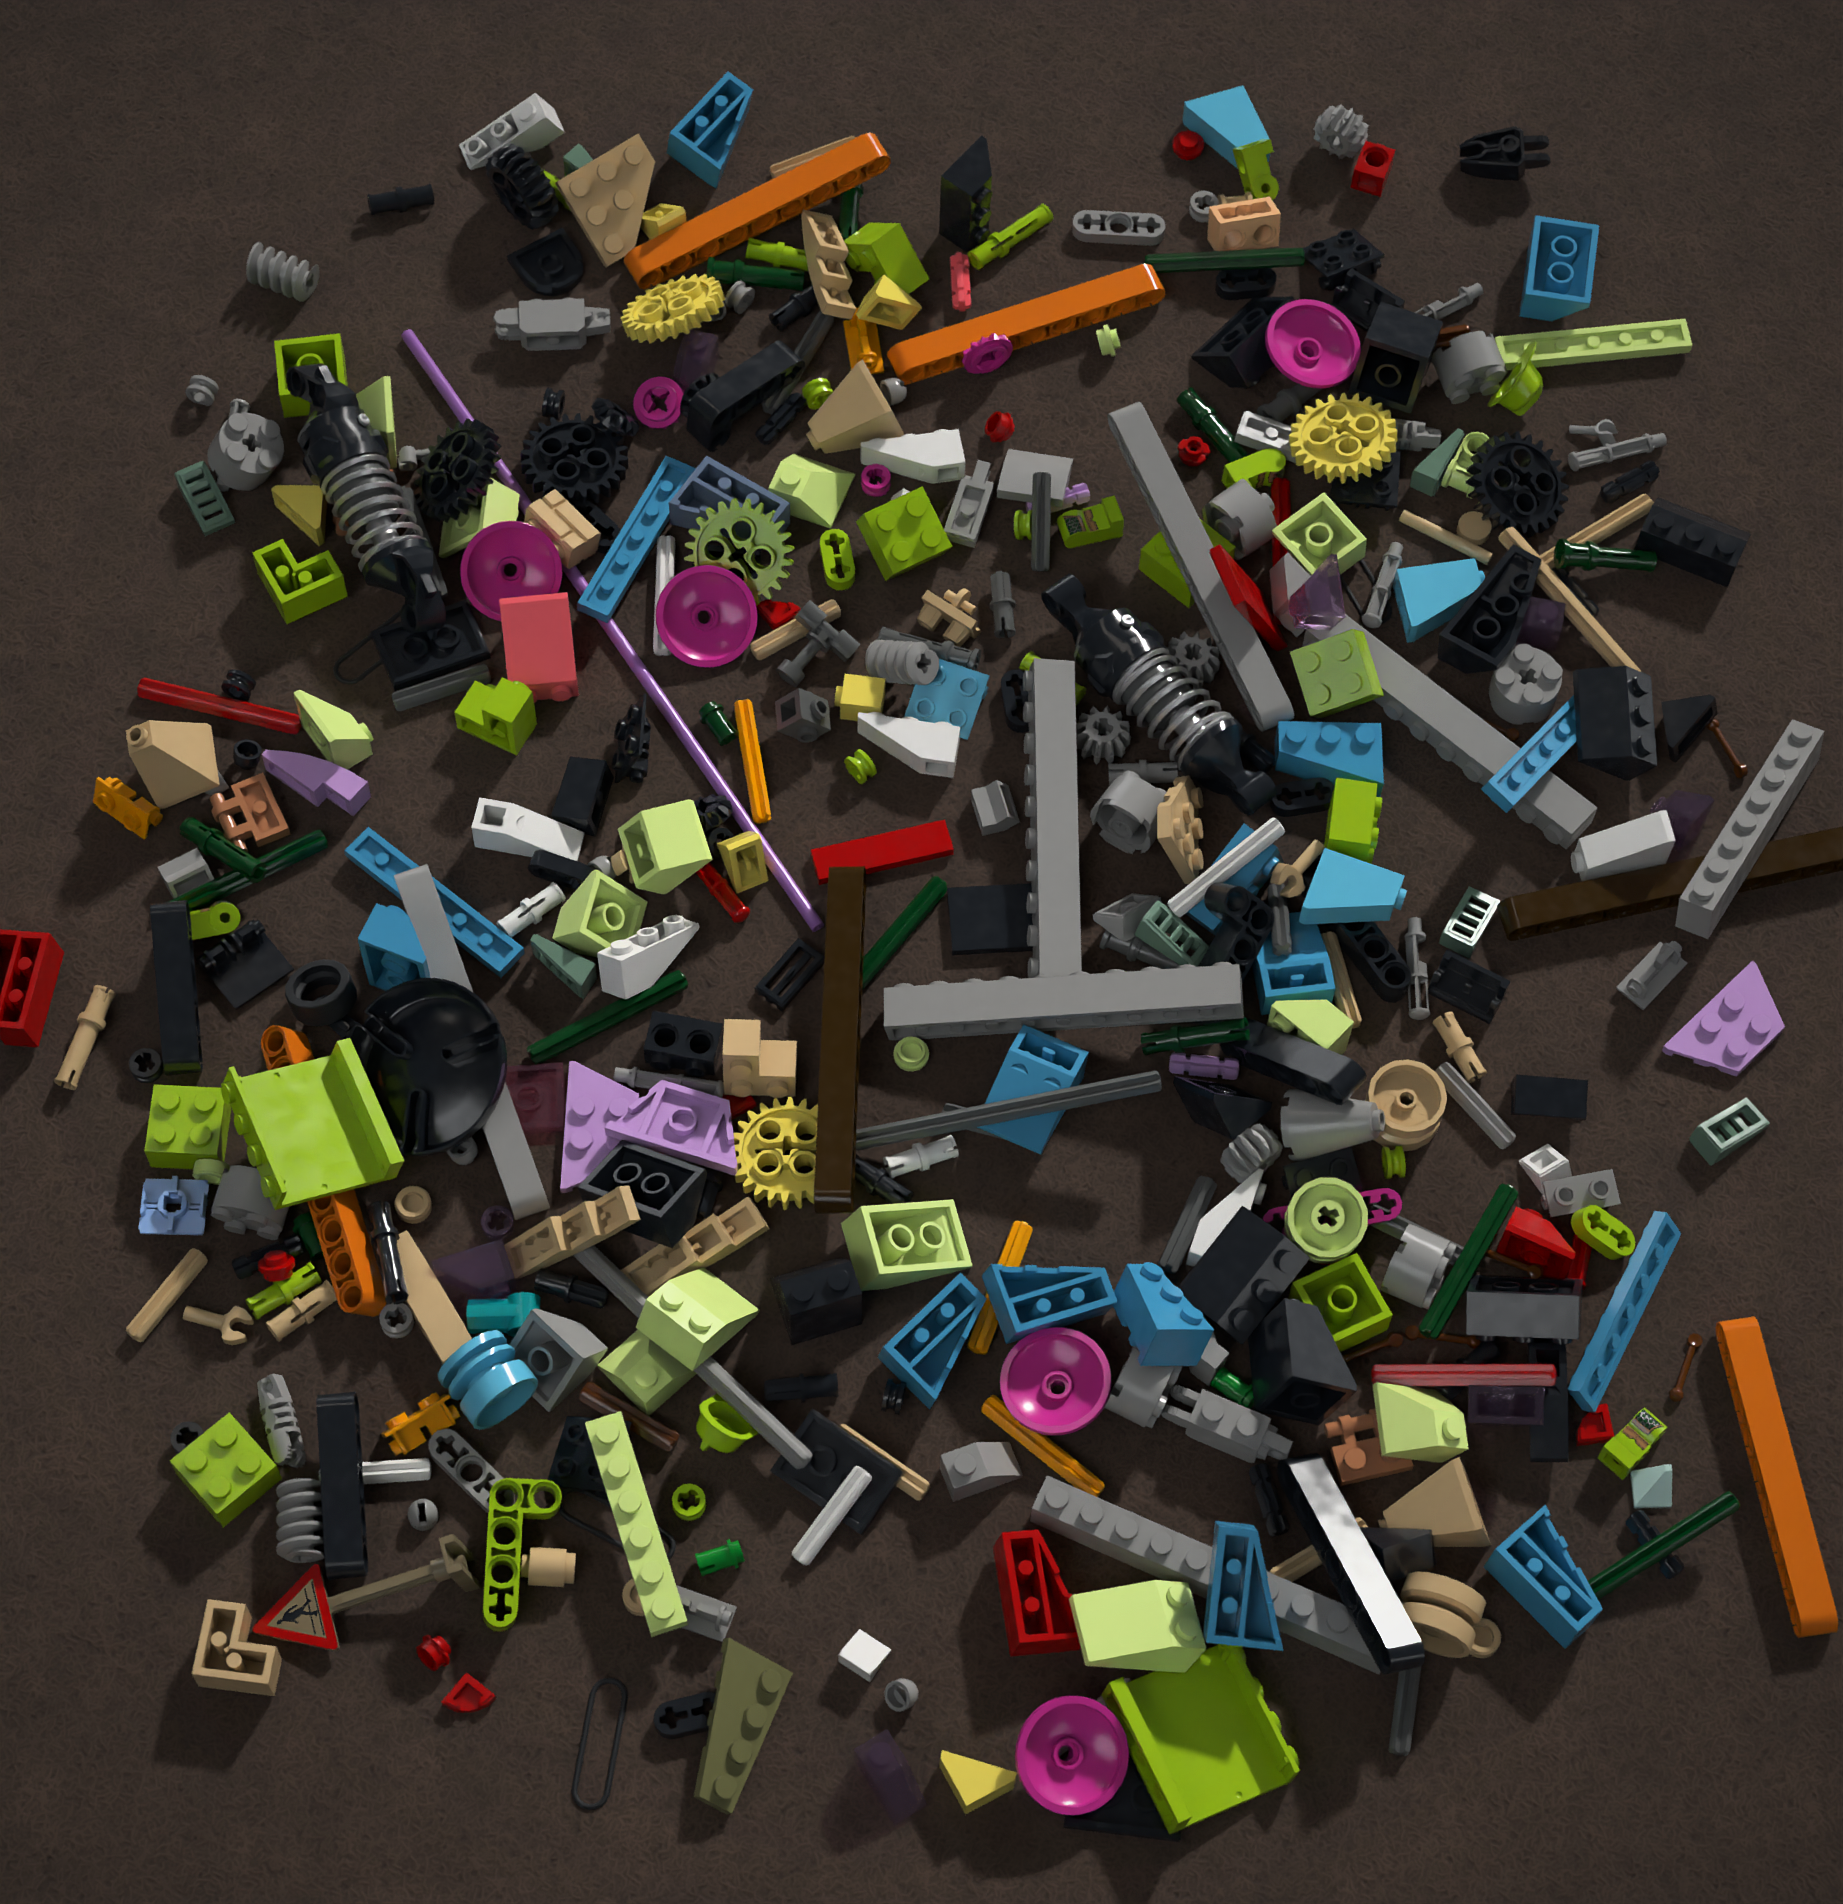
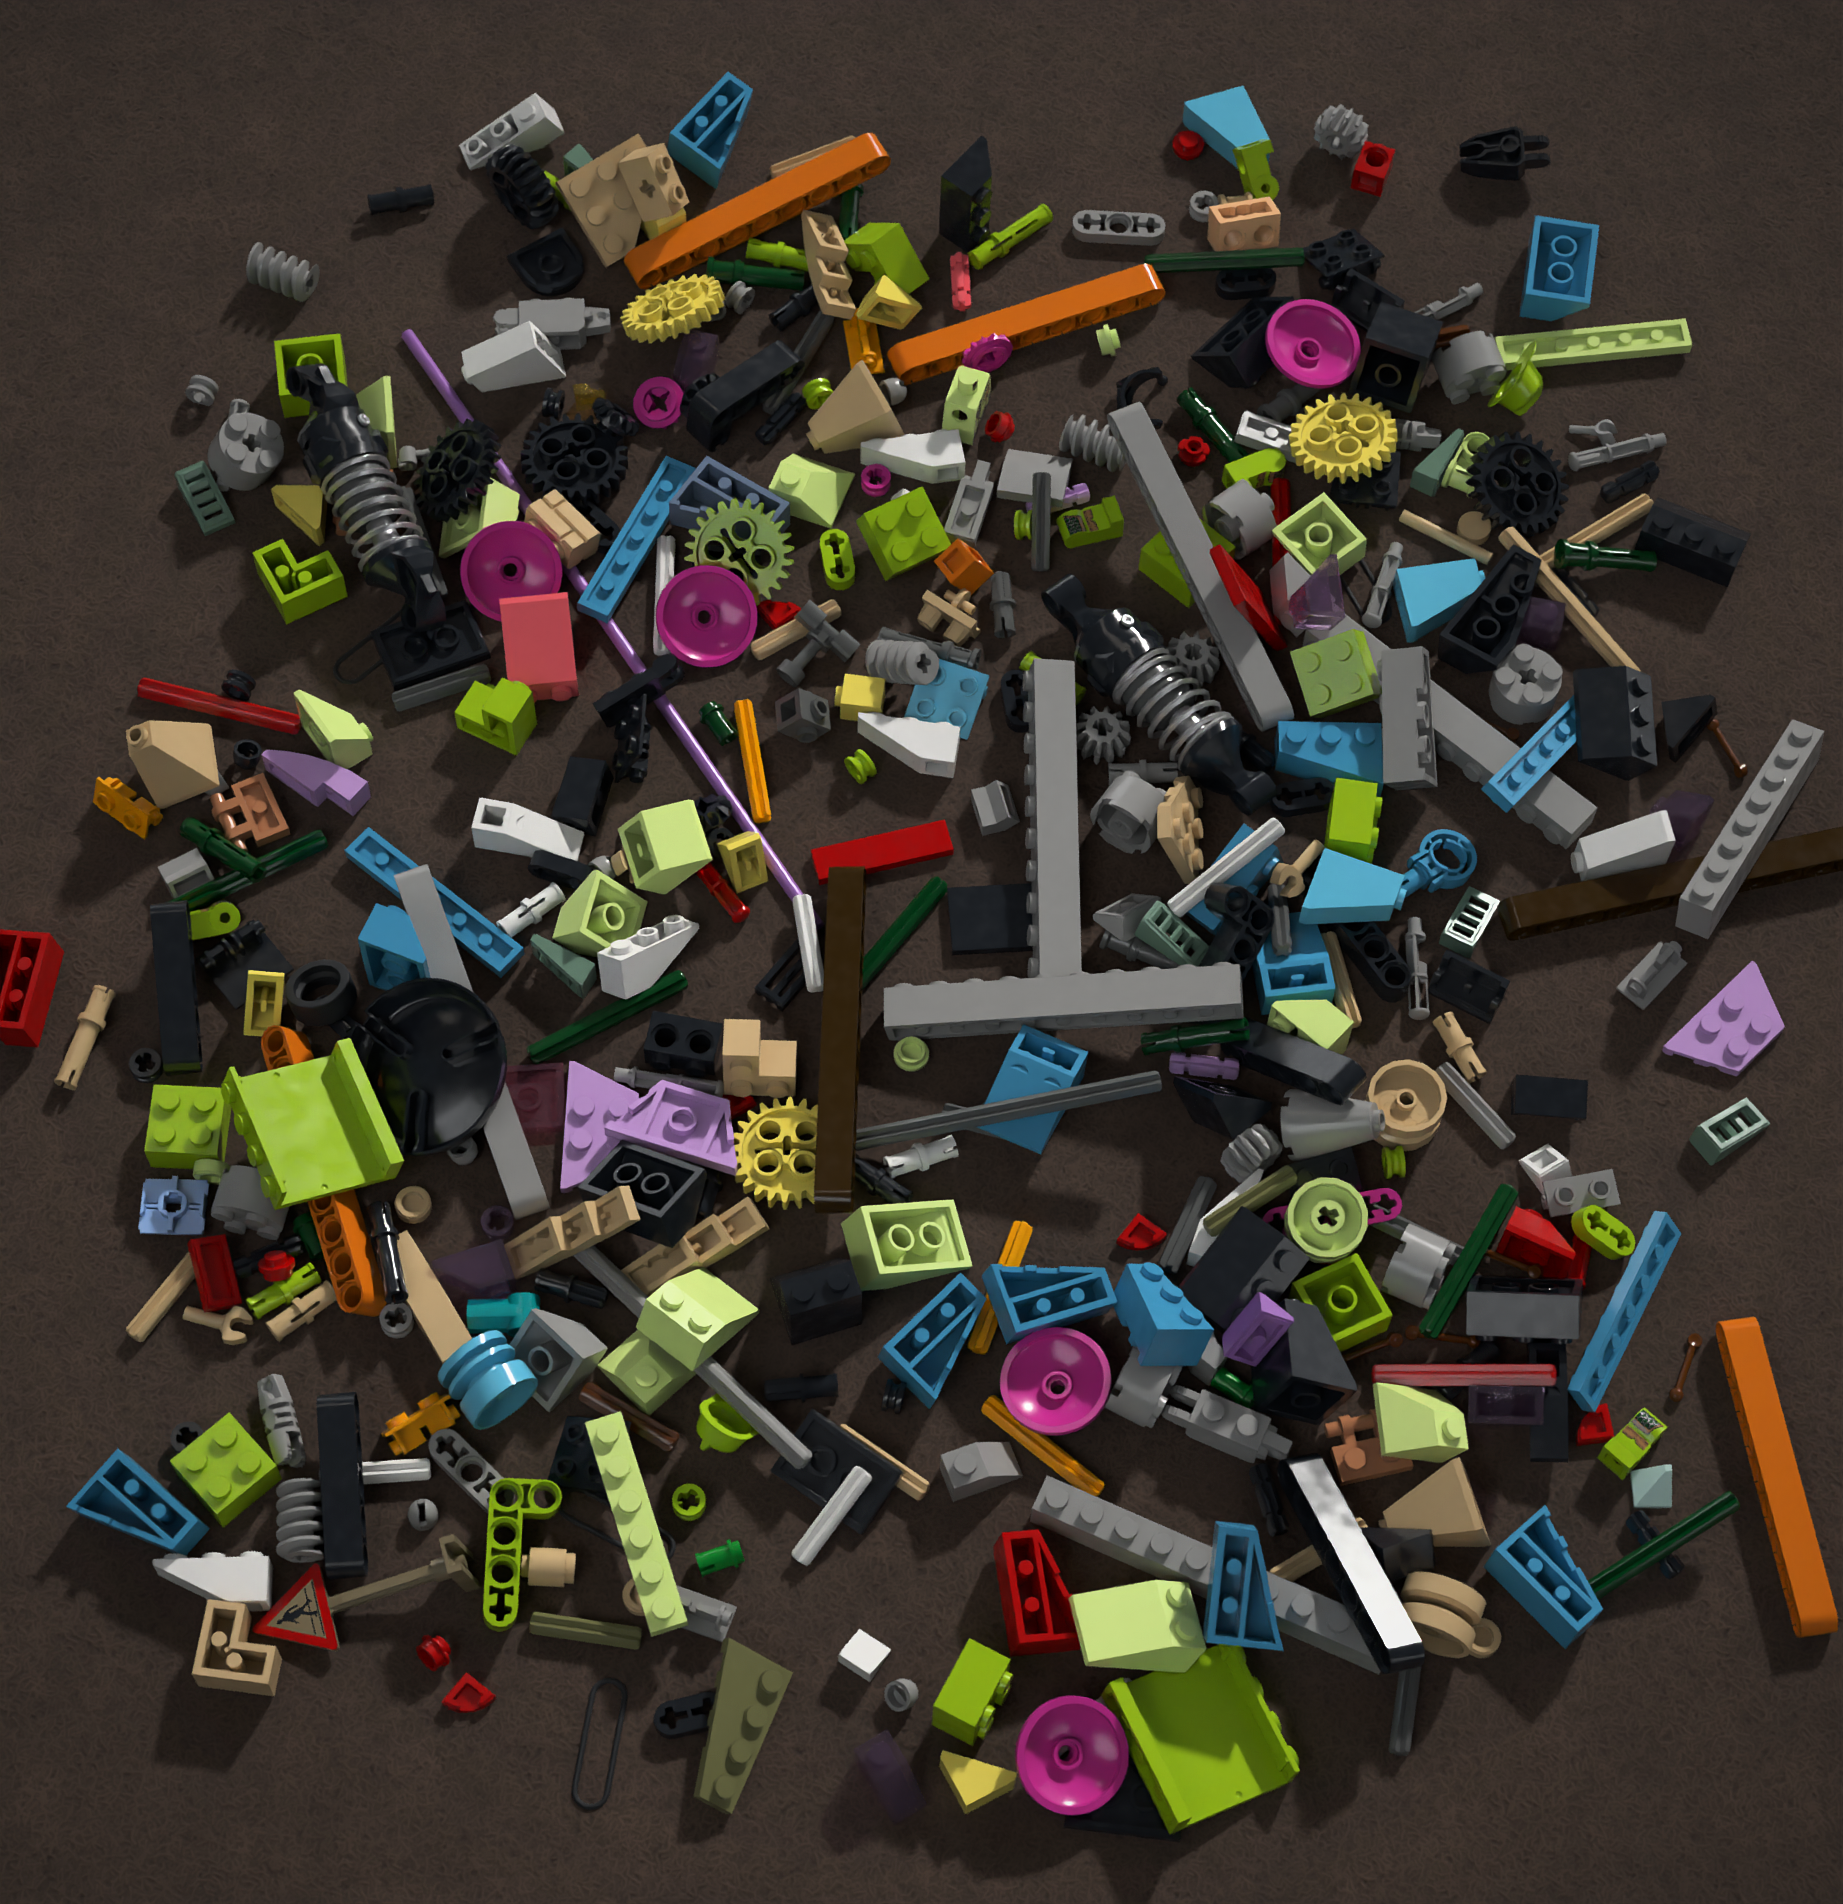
none -> dark azure wedge [66,1449,210,1555]
none -> white slope [153,1551,273,1611]
none -> red tile [187,1234,243,1313]
none -> light yellow slope [244,970,285,1037]
none -> white slope [461,321,566,392]
none -> olive axle [529,1612,642,1650]
none -> clear yellow tile [573,384,607,412]
none -> black hinge [592,653,685,728]
none -> tan brick [618,143,689,222]
none -> white axle [792,894,824,993]
none -> lime brick [932,1638,1013,1746]
none -> orange brick [934,538,994,595]
none -> yellowish green torso [942,366,991,445]
none -> light grey piece [1059,414,1126,472]
none -> black helmet [1116,367,1168,430]
none -> red tile [1116,1213,1167,1251]
none -> olive axle [1203,1166,1298,1237]
none -> medium lavender slope [1222,1292,1294,1367]
none -> light grey wedge [1377,646,1438,790]
none -> dark azure pin [1401,829,1477,898]

